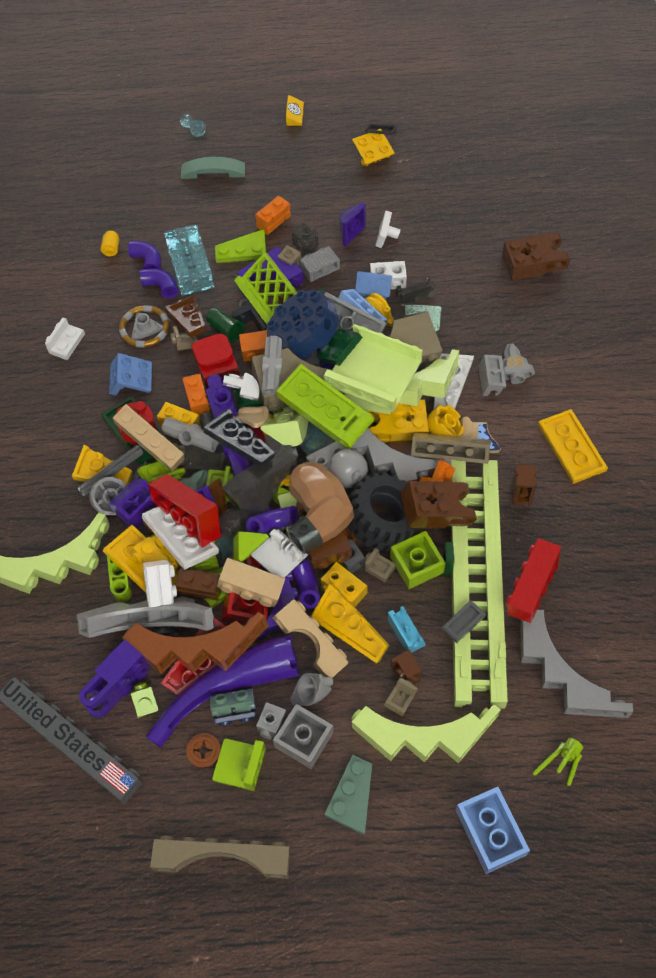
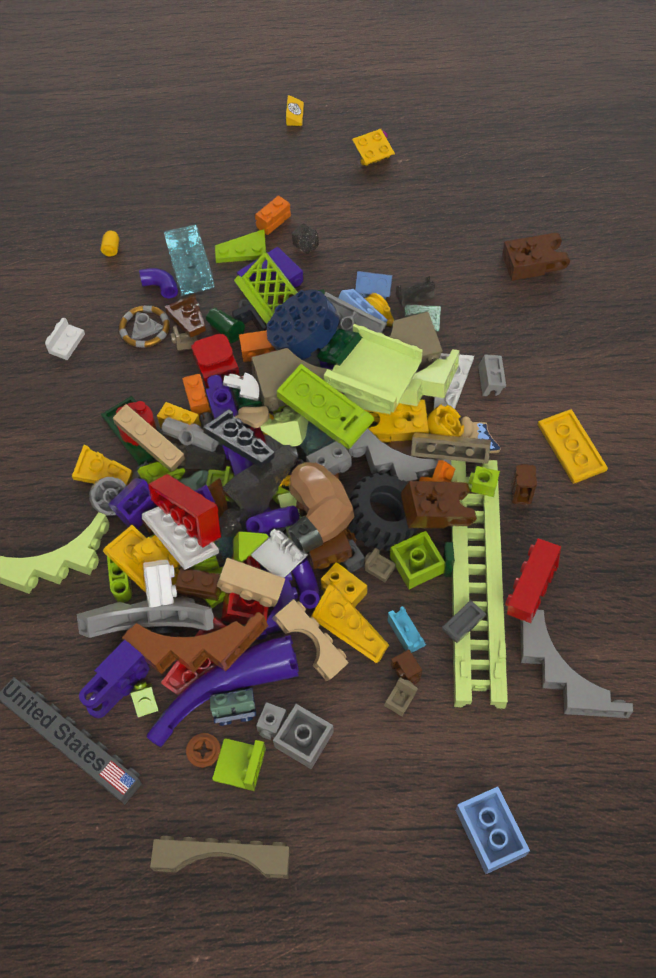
dark grey axle [78,445,143,496] -> none
medium blue bracket [109,353,152,395] -> none
dark purple cylinder [128,241,161,269] -> none
clear light blue plate [180,114,206,136] -> none
sand green slope [181,157,245,179] -> none
light grey piece [262,336,282,395] -> none
dark tan bracket [278,245,301,268] -> none
light grey hat [290,673,333,706] -> none
light grey brick [300,246,340,282] -> none
sand green wing [324,755,372,836] -> none
light grey cylinder [328,448,368,488] -> none
dark purple slope [339,202,366,247] -> none
yellowish green arch [351,704,501,763] -> none
black piece [365,124,397,135] -> none
white brick [370,261,407,289] -> none
white tile [375,211,400,248] -> none
light grey rock [502,344,535,384] -> none
lime plant [533,738,583,786] -> none
none -> lime brick [468,466,500,497]

